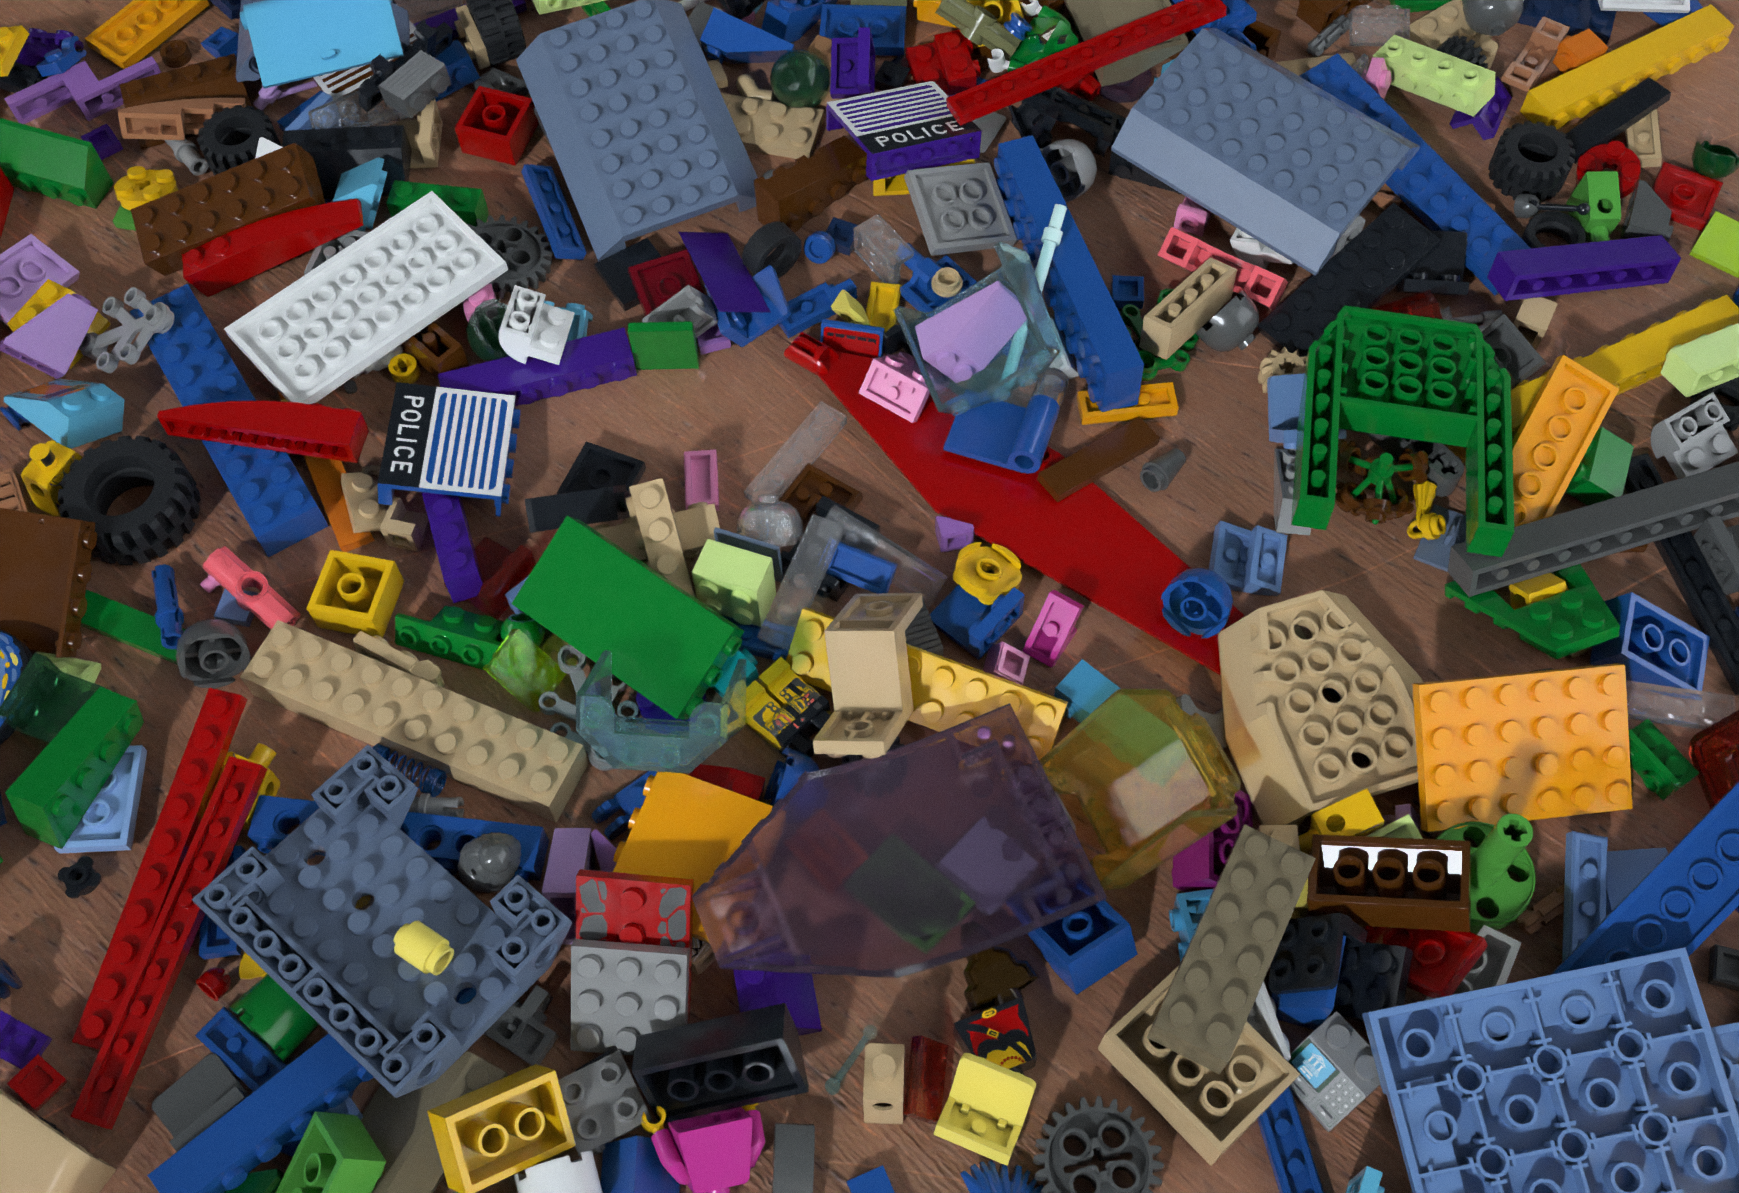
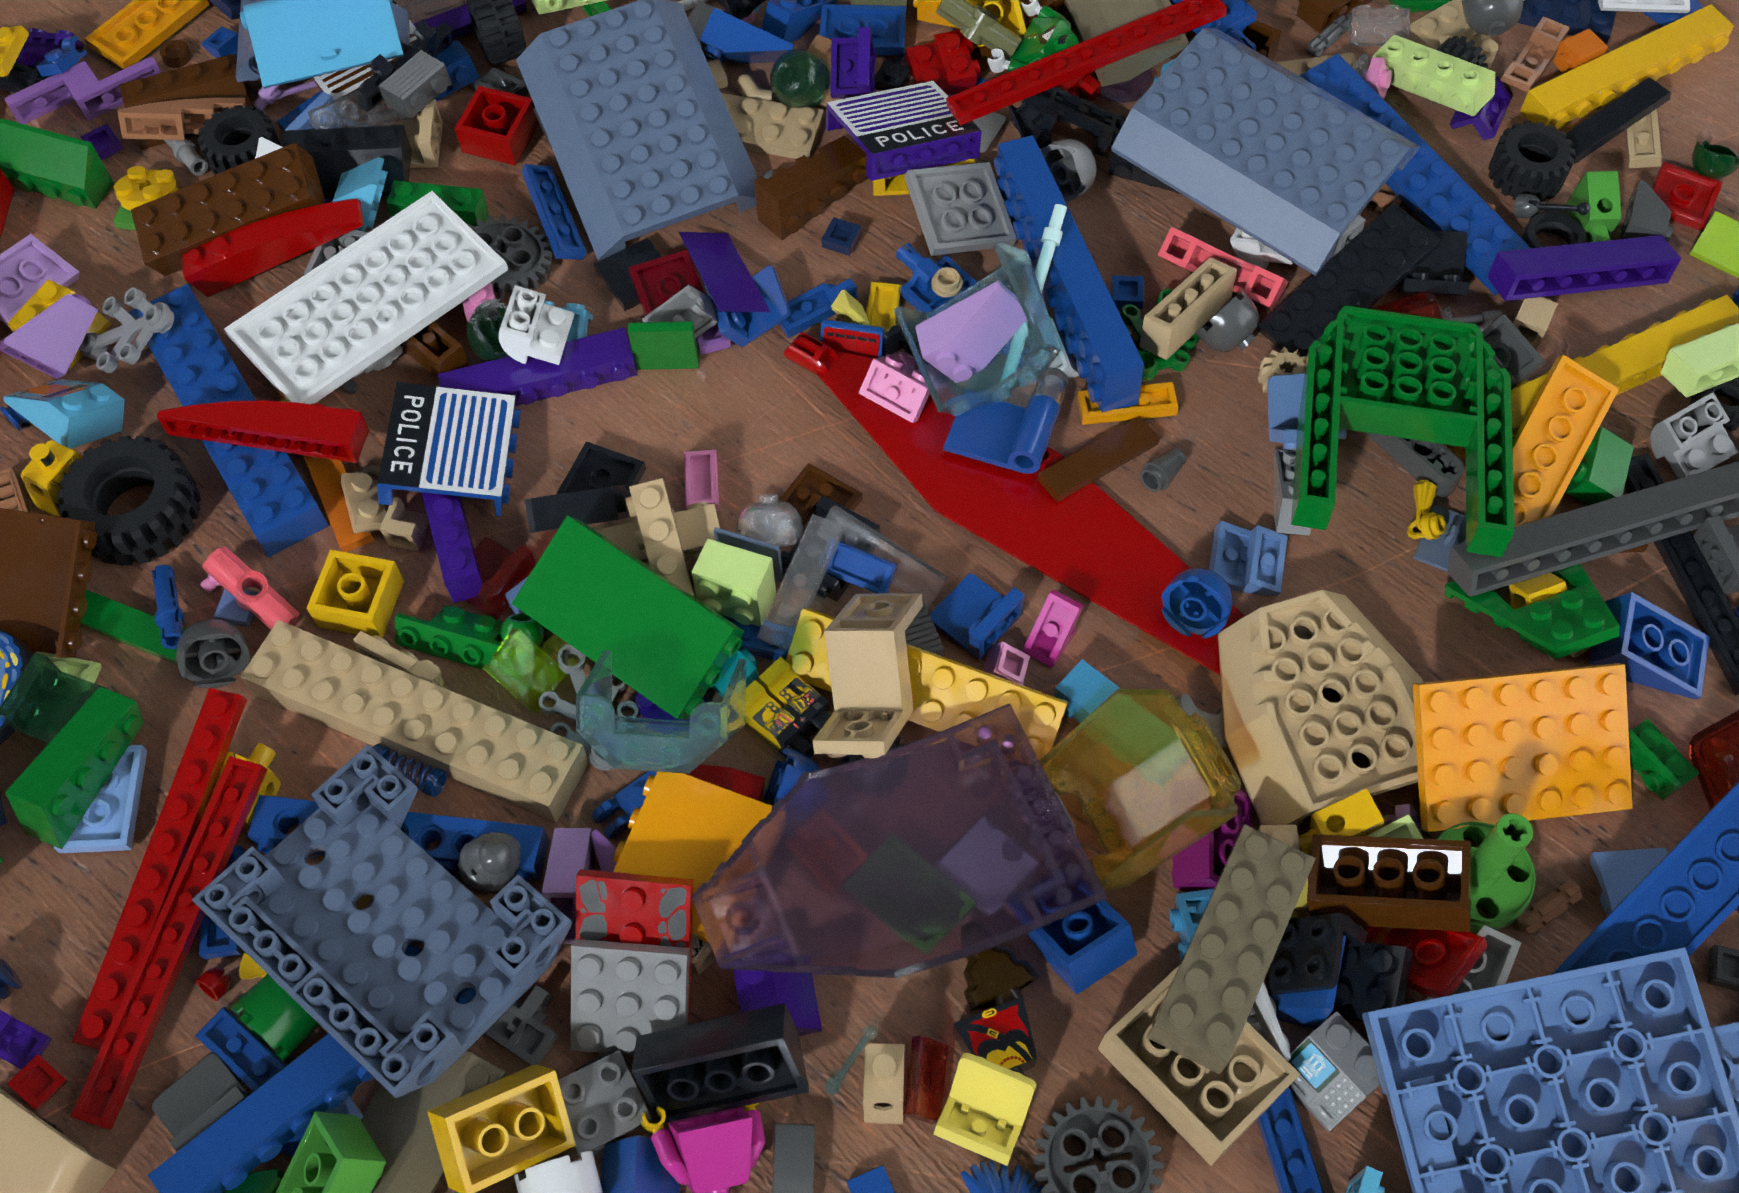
black plate [58,856,101,899] -> none
yellow bush [388,353,420,384] -> none
light yellow brick [394,920,454,976] -> none
light grey pin [408,793,464,818] -> none
tan plate [454,5,490,69] -> none
black tyre [742,221,802,278] -> none
clear plate [744,401,847,513] -> none
blue tile [803,231,836,264] -> none
clear bracket [853,214,914,284] -> none
medium lavender slope [935,516,974,552] -> none
yellow plate [952,542,1022,605] -> none
blue bush [1004,12,1033,41] -> none
bright pink bracket [1173,196,1212,237] -> none
reddish brown plant [1335,440,1428,525] -> none
medium blue tile [1562,831,1608,962] -> none
red plate [1576,141,1641,199] -> none
clear plate [1626,680,1737,734] -> none

